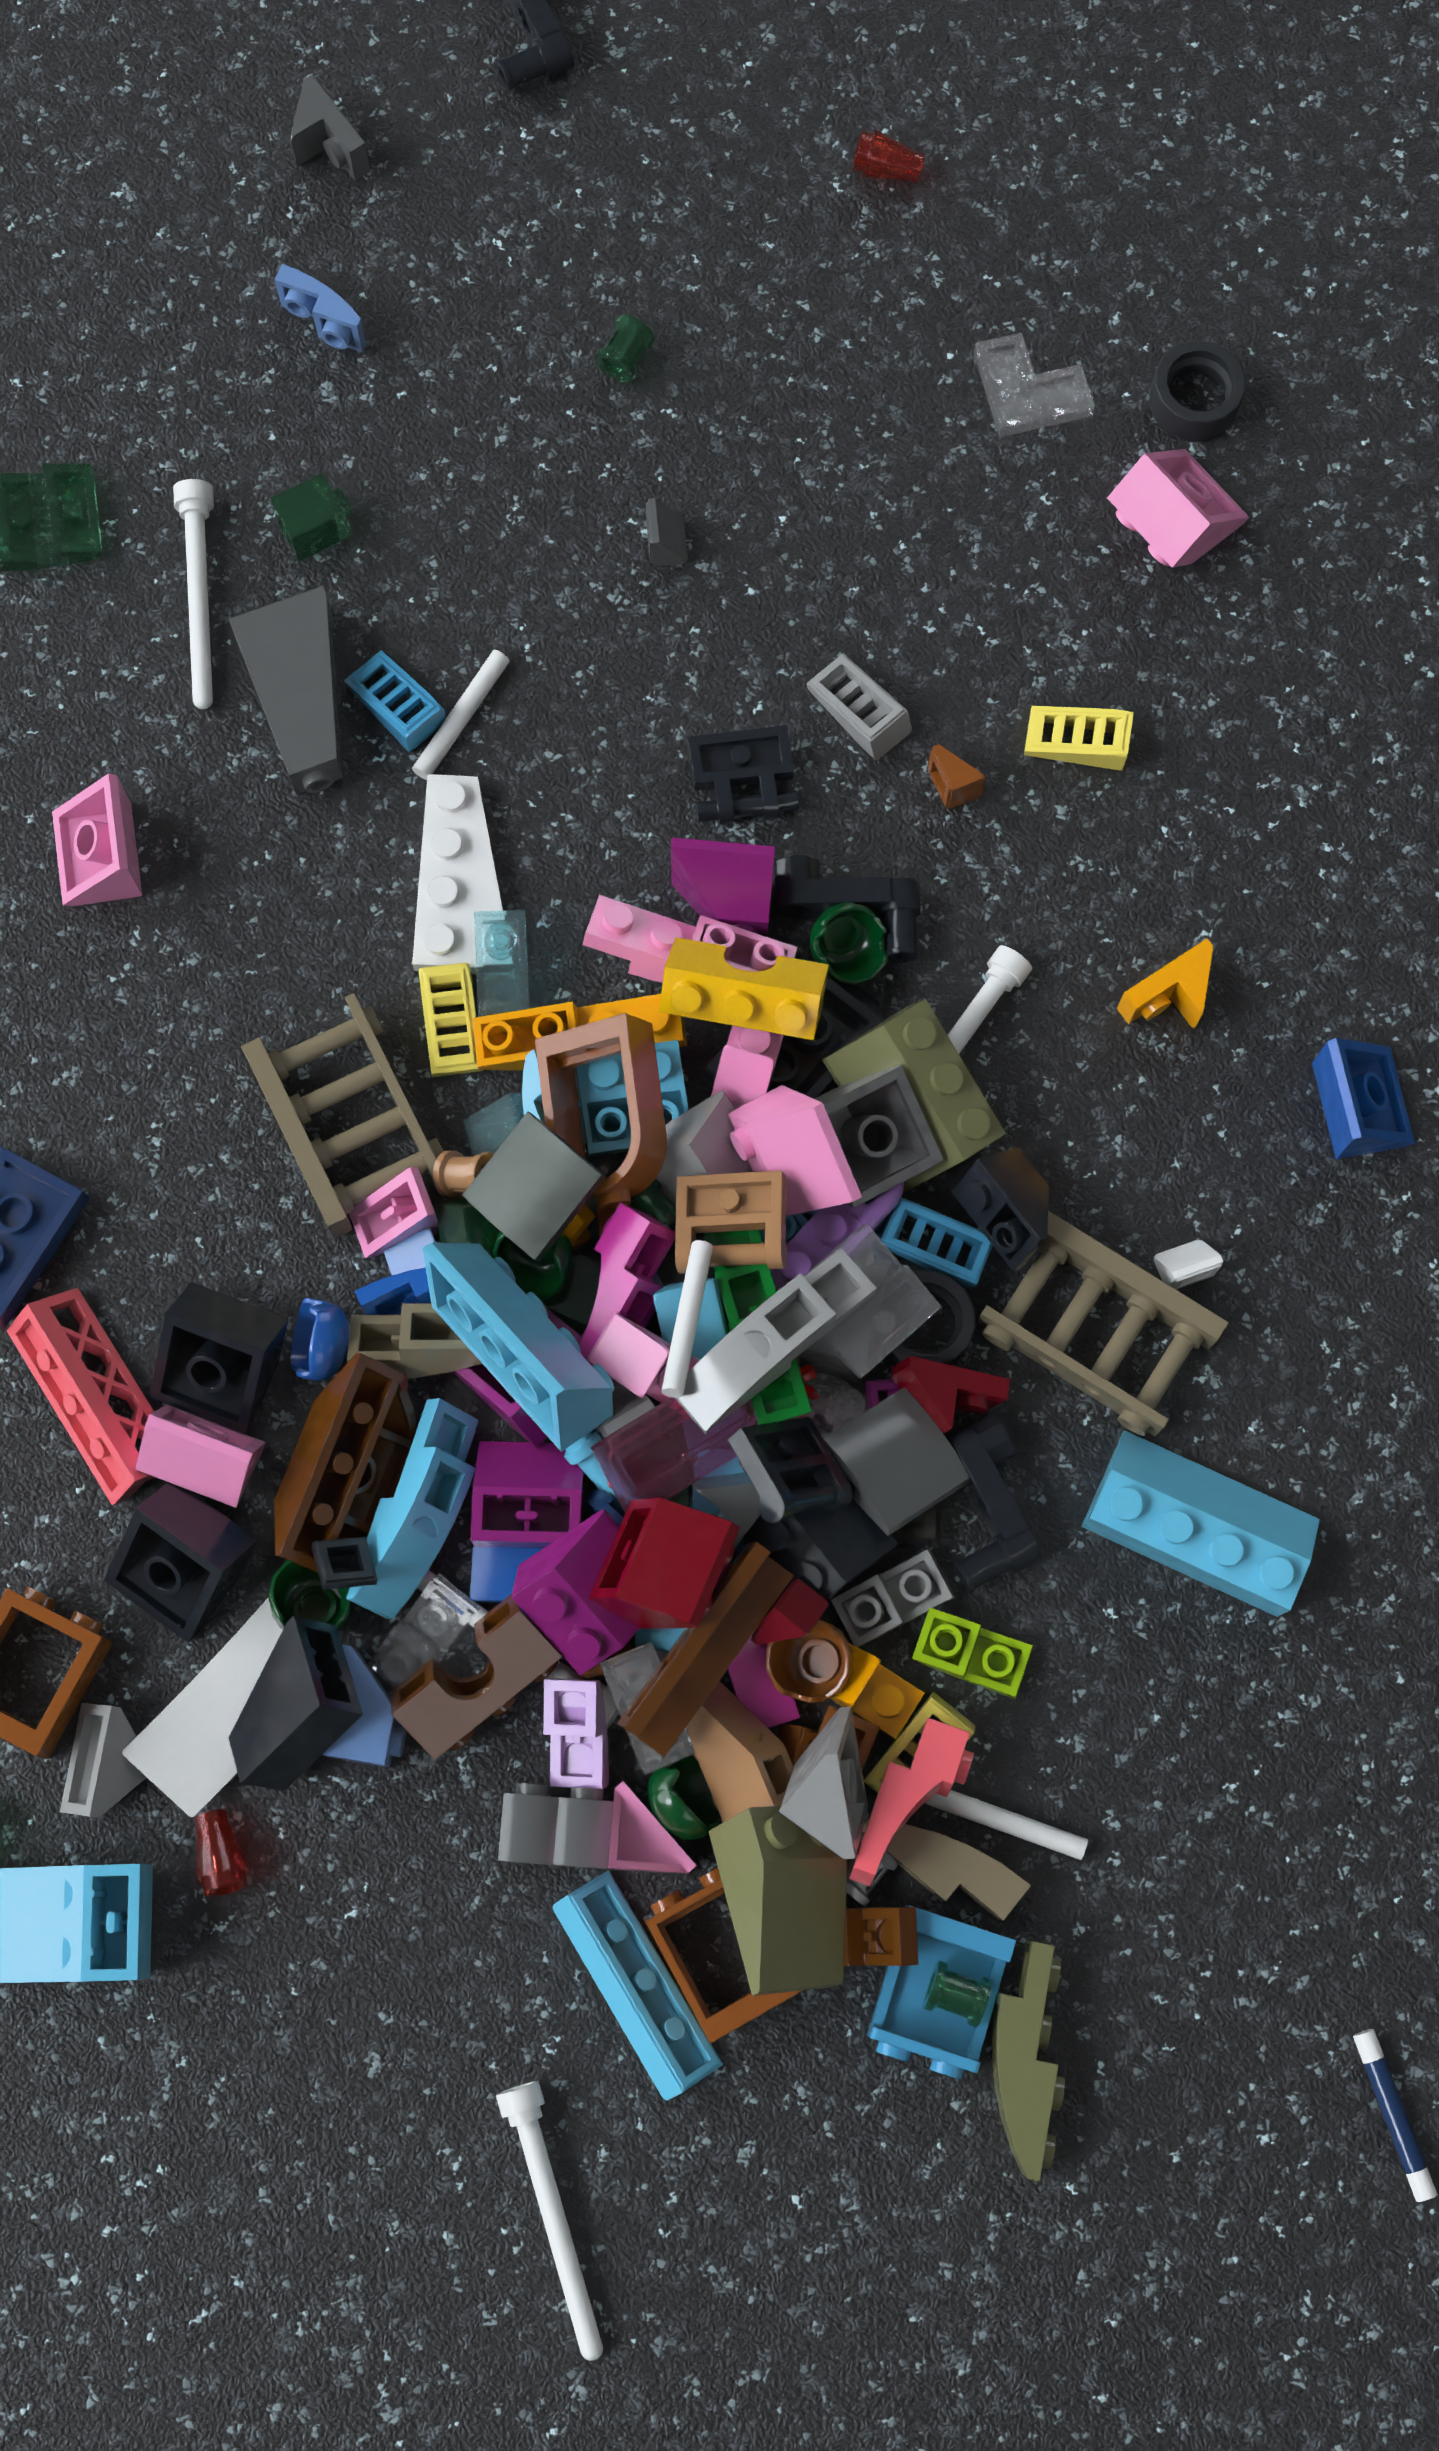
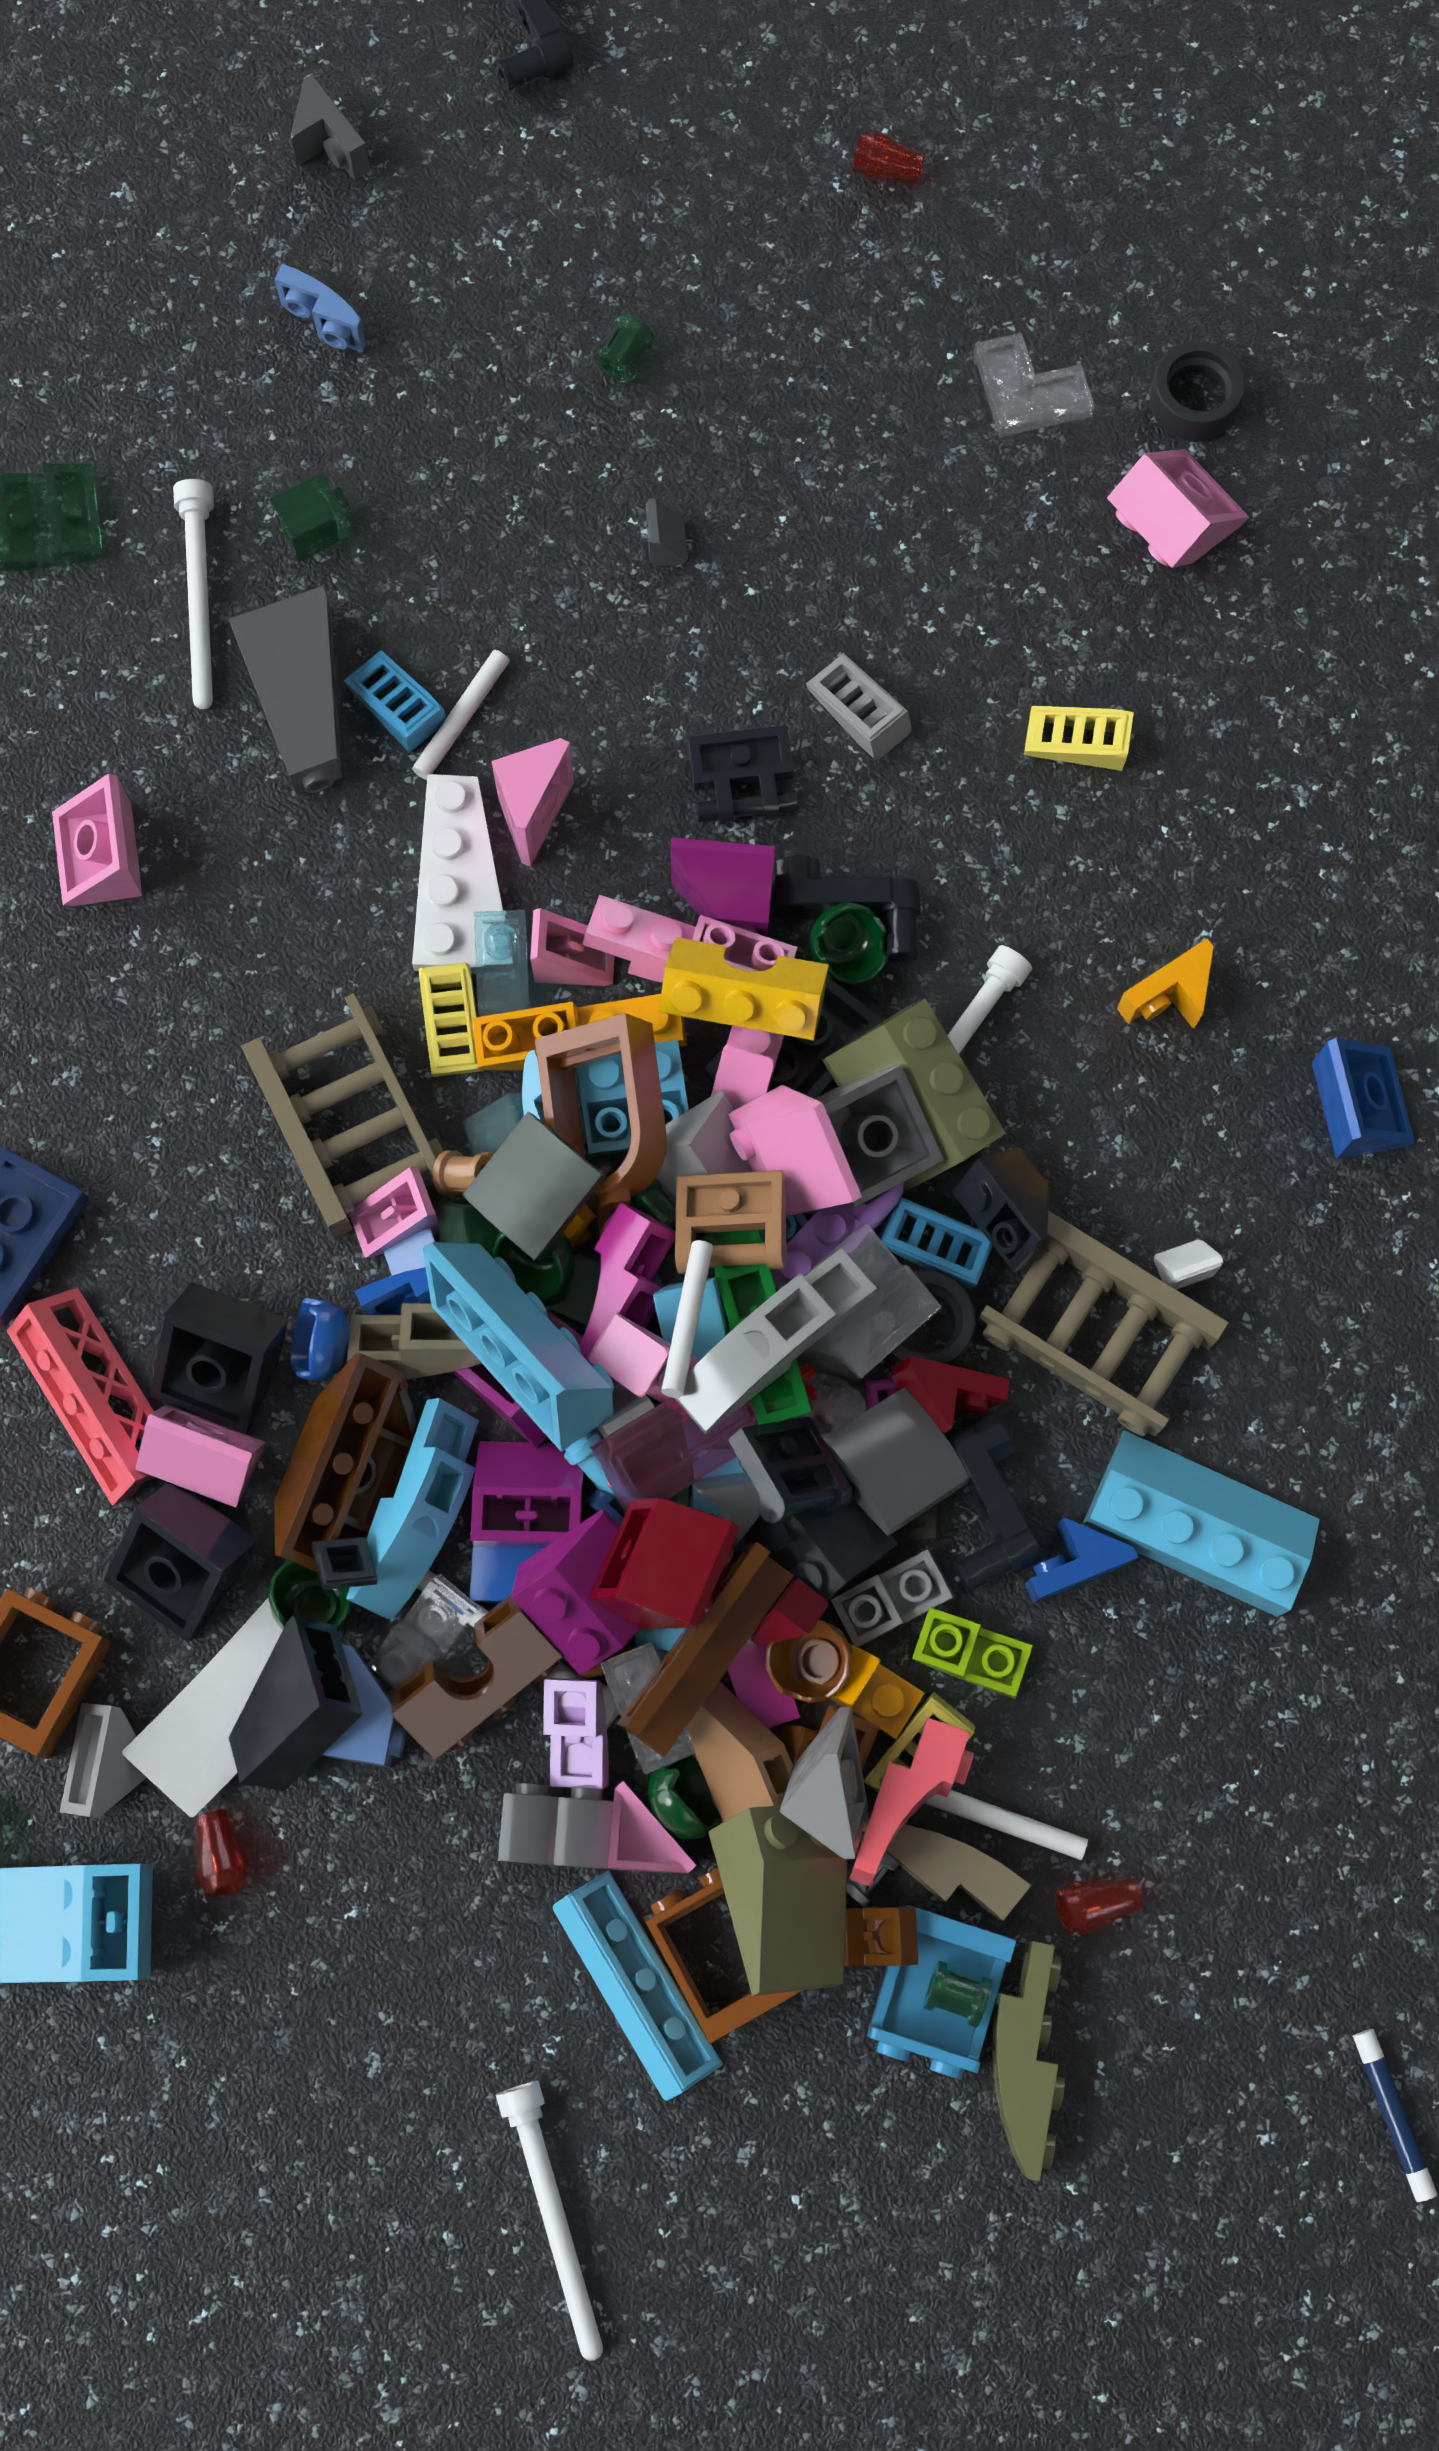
dark orange slope [927,744,986,810] -> none
none -> bright pink slope [492,738,574,867]
none -> bright pink slope [530,908,615,986]
none -> blue slope [1025,1518,1138,1604]
none -> clear red cone [1056,1877,1143,1936]

